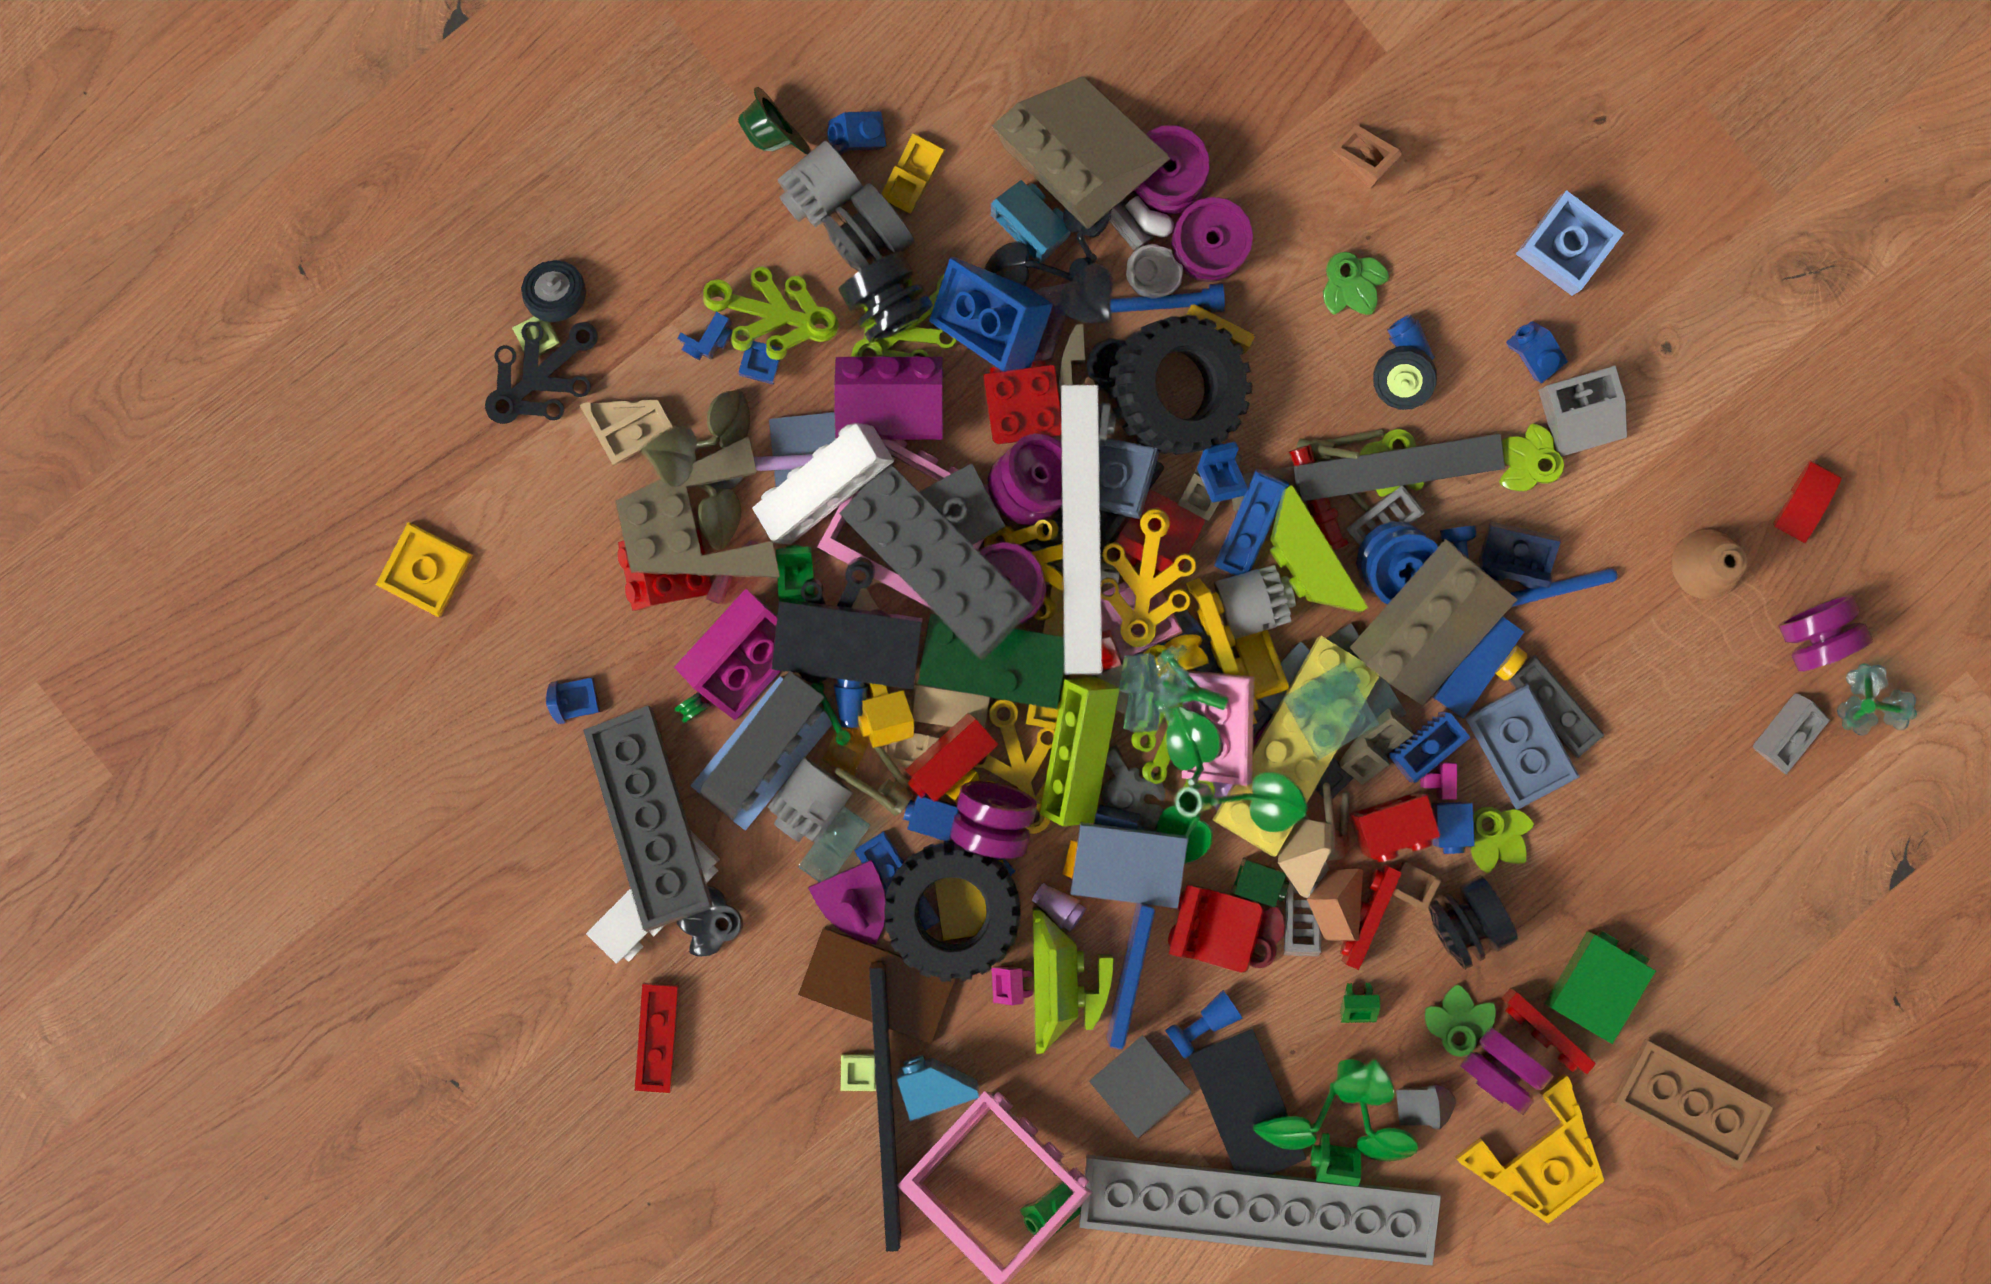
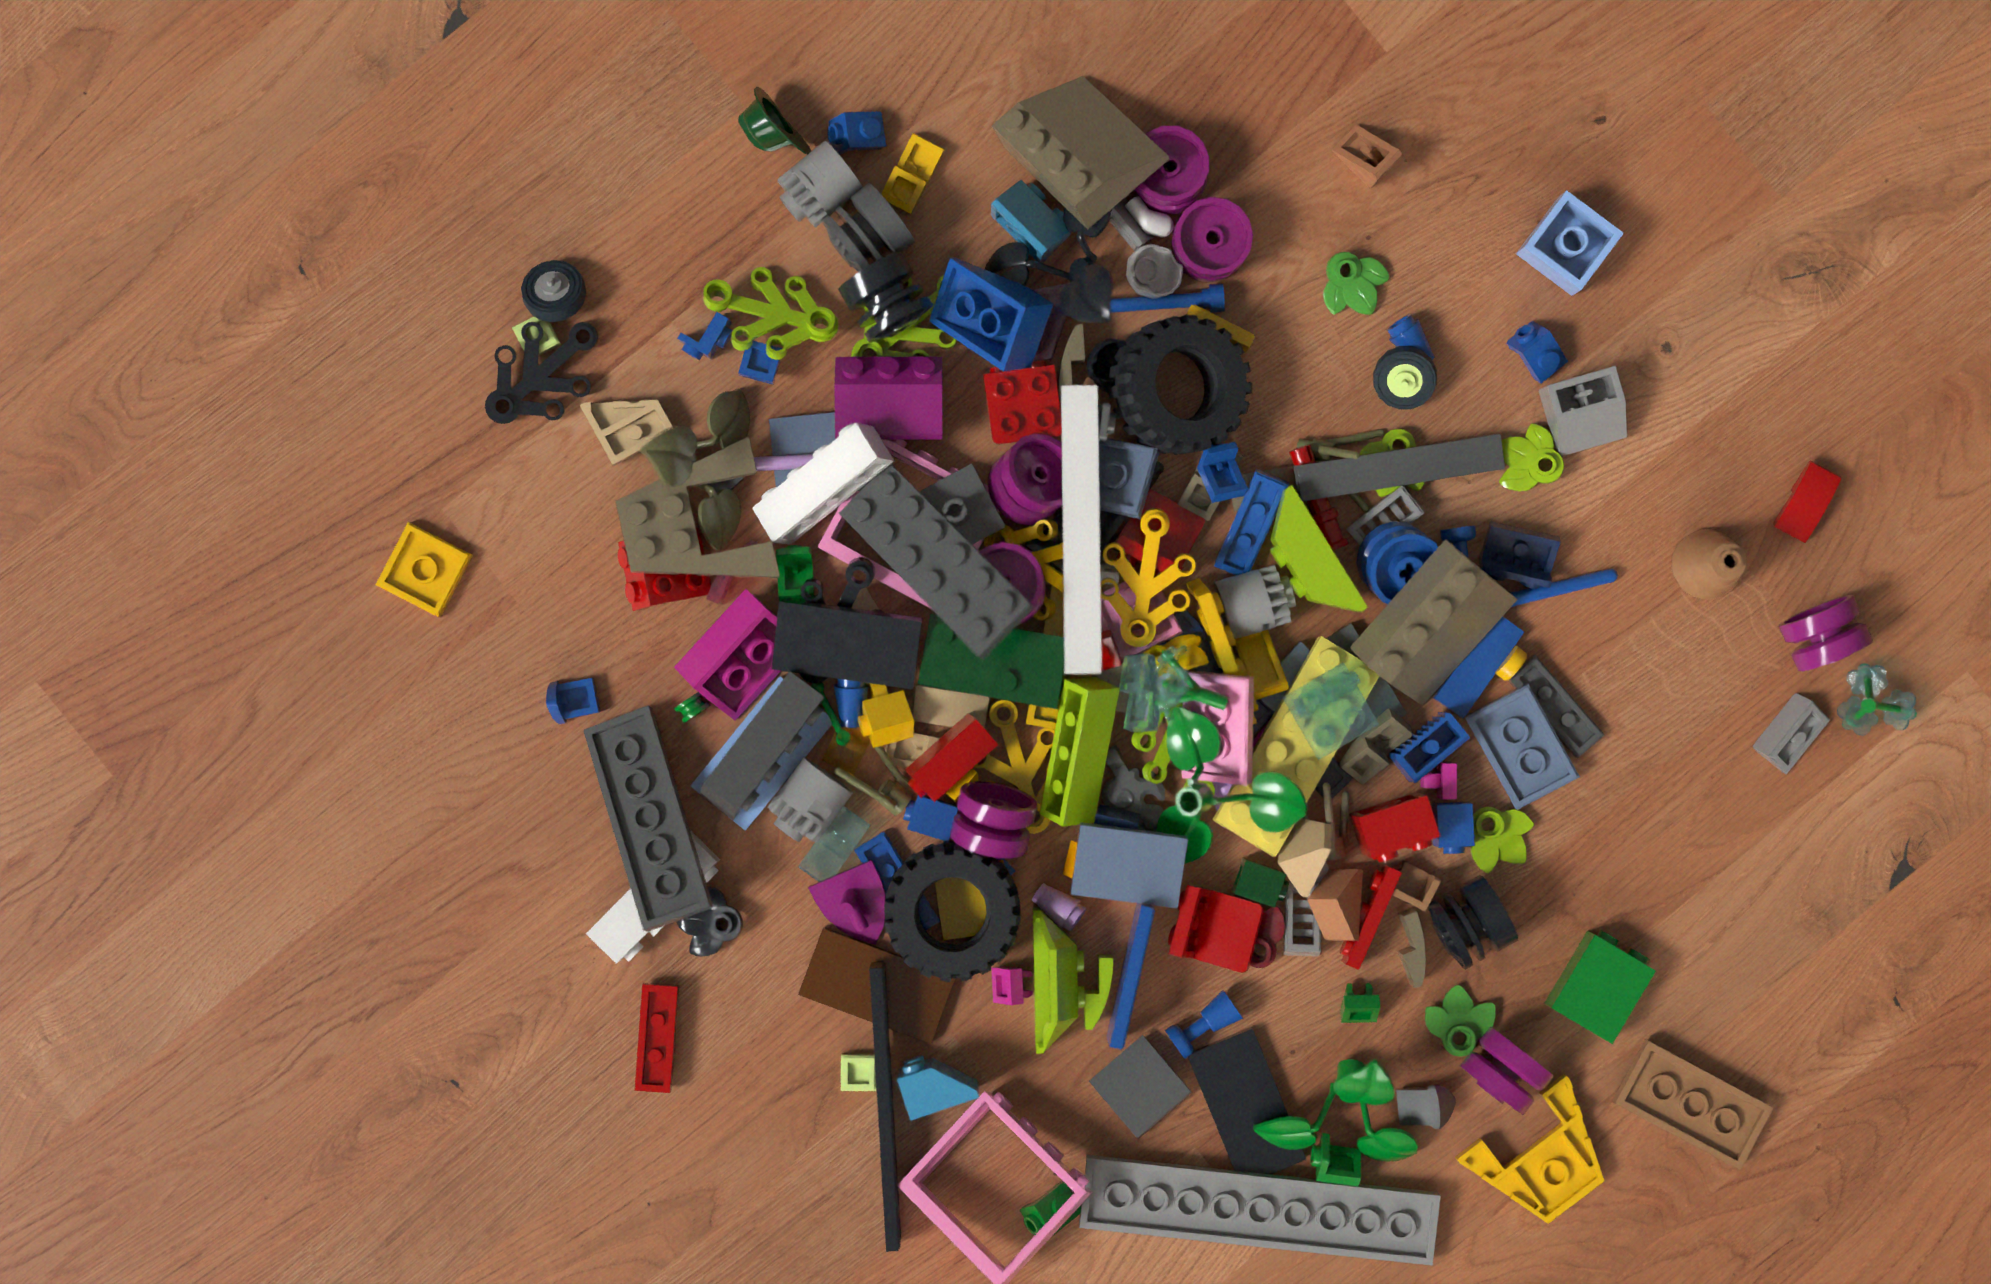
red plate [1501,988,1596,1074] -> none
none -> dark tan slope [1398,908,1426,988]

